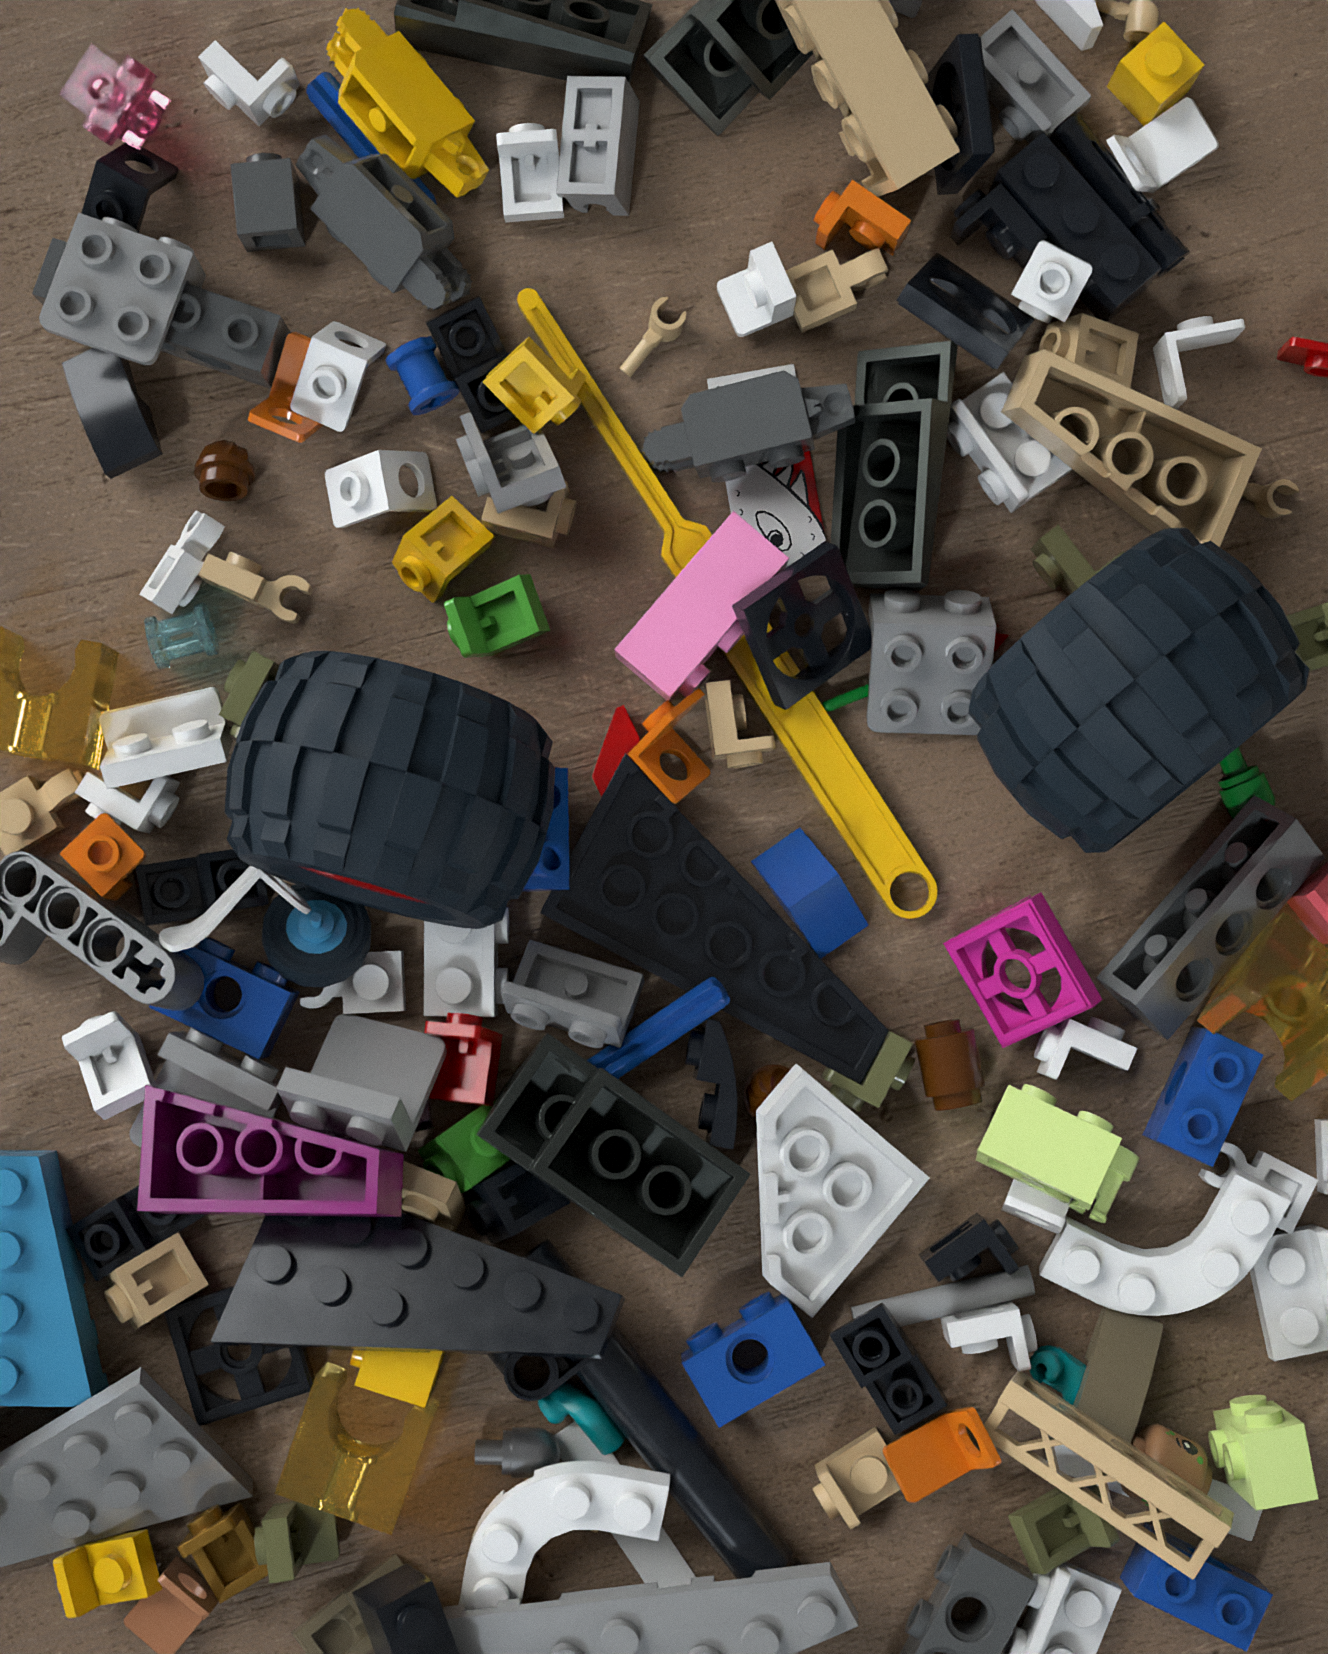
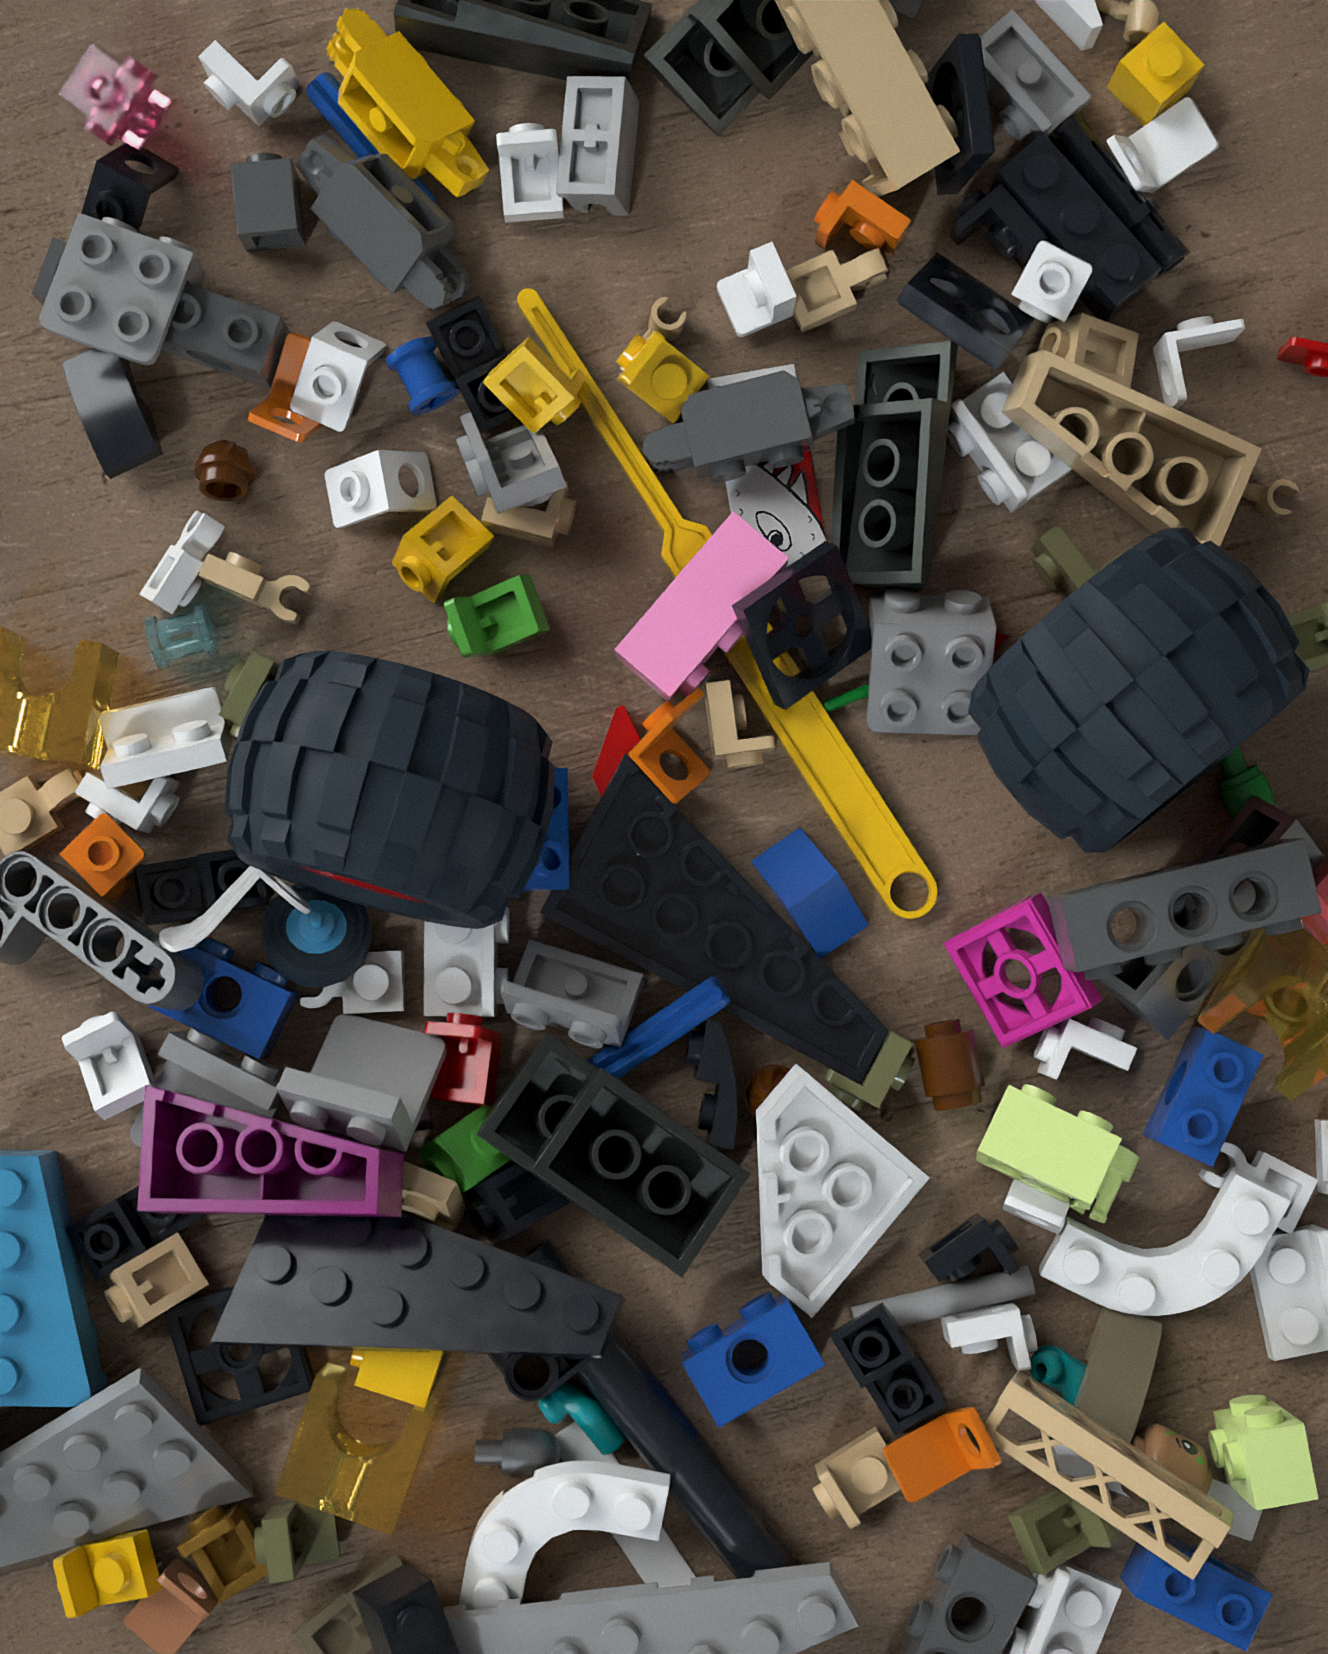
none -> yellow bracket [616,330,710,424]
none -> dark grey brick [1047,838,1322,980]

